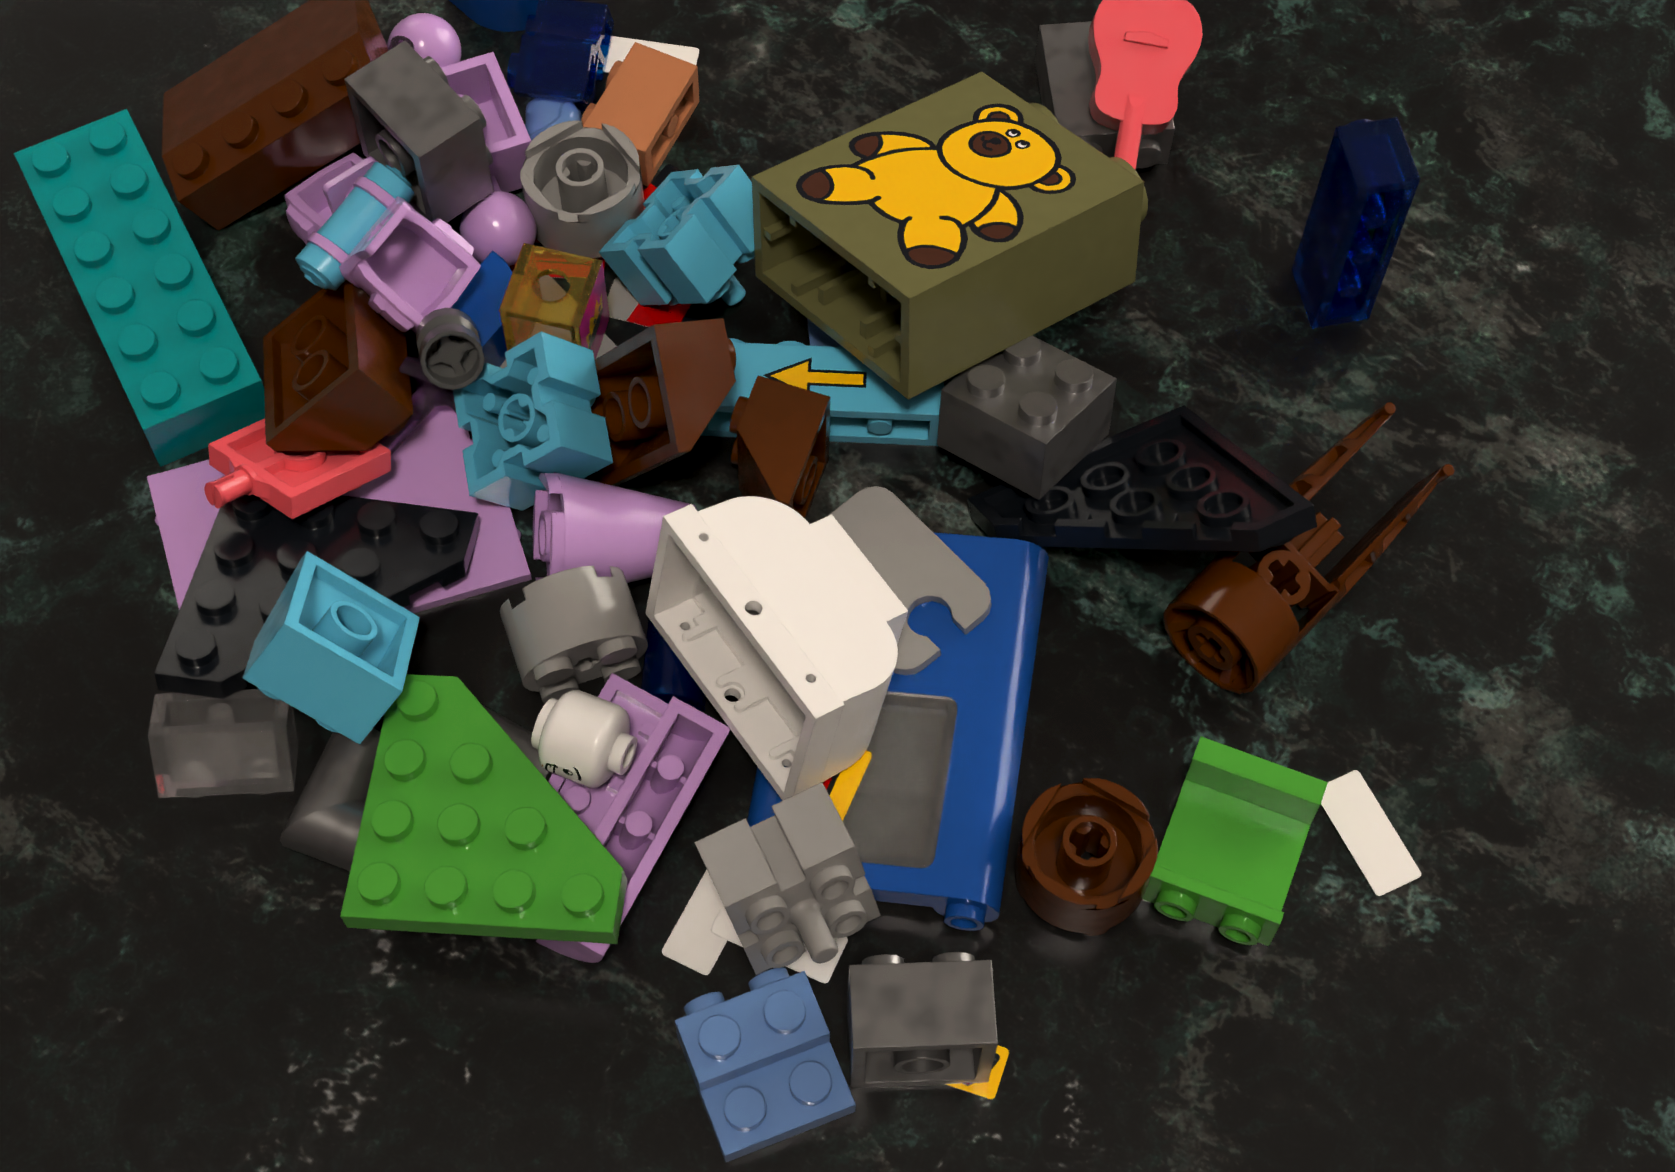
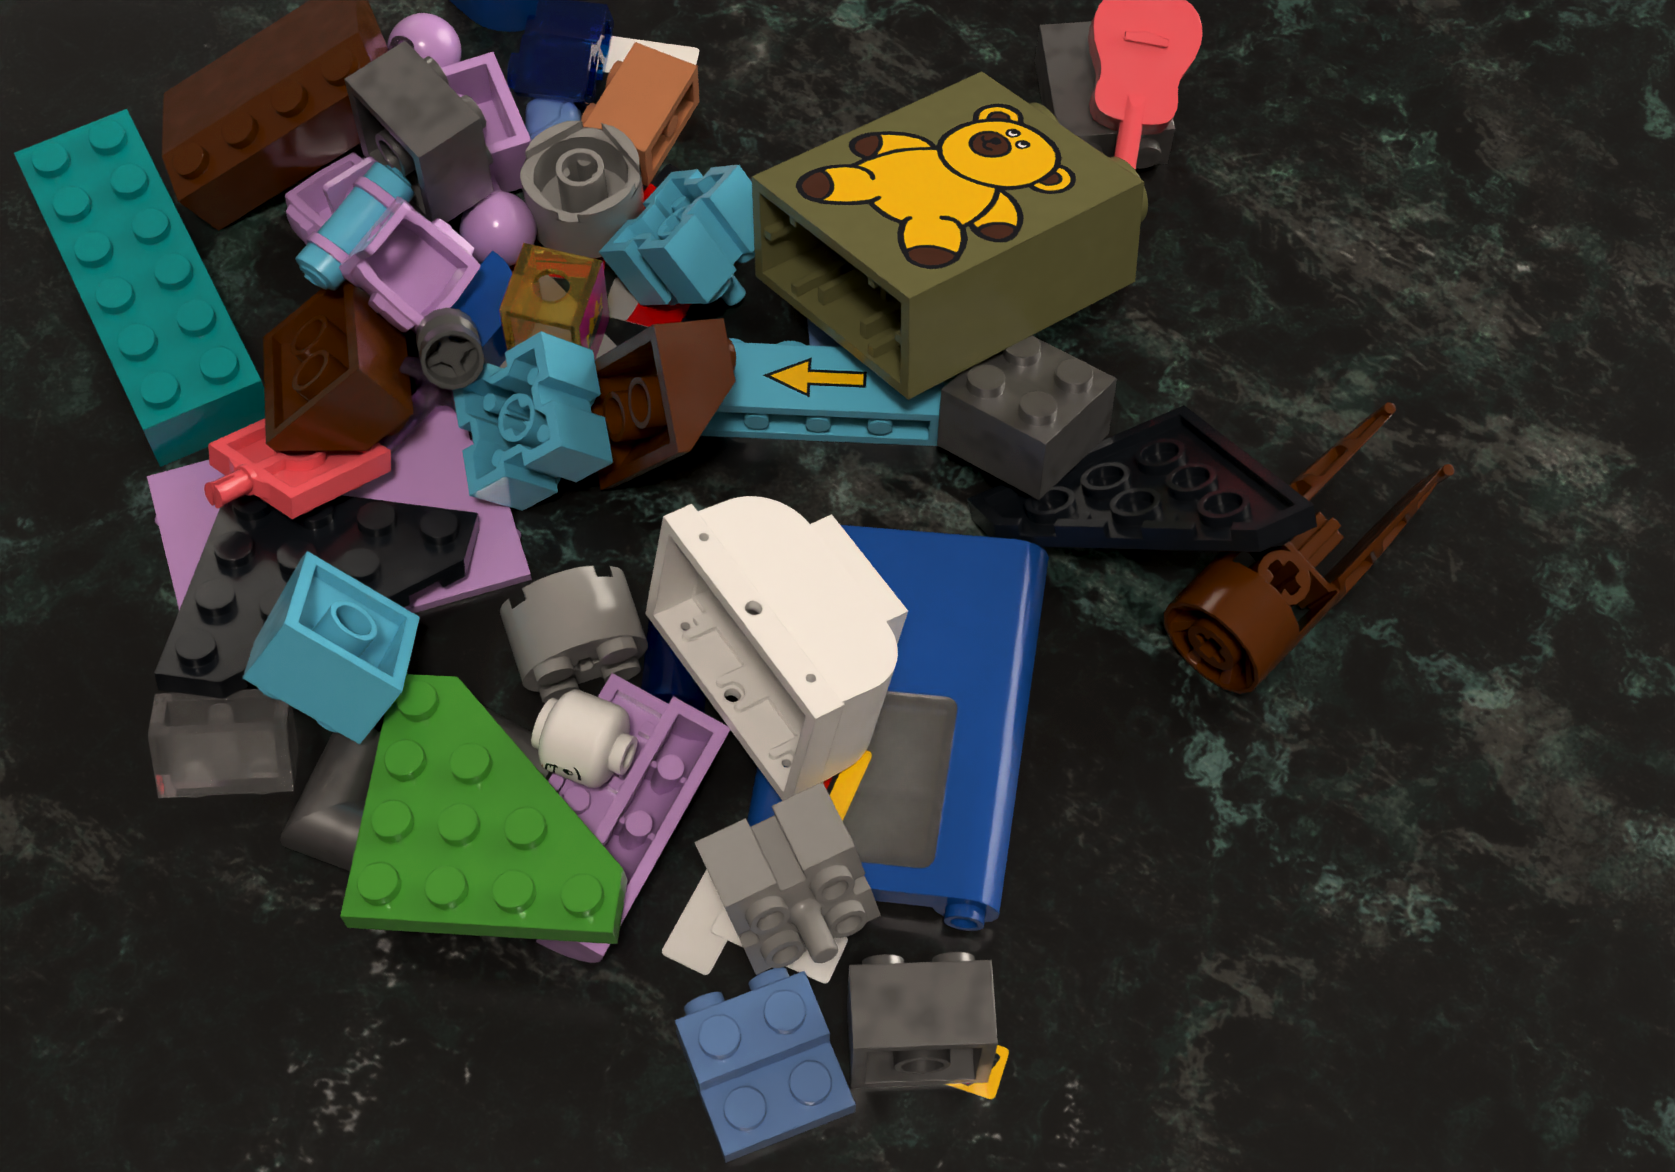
lavender cone [533,472,697,583] -> none
reddish brown slope [729,375,830,519] -> none
light grey piece [828,486,992,675] -> none
reddish brown brick [1015,778,1158,936] -> none
bright green panel [1142,736,1328,946] -> none
clear blue brick [1292,117,1420,328] -> none
white sticker [1321,770,1421,896] -> none

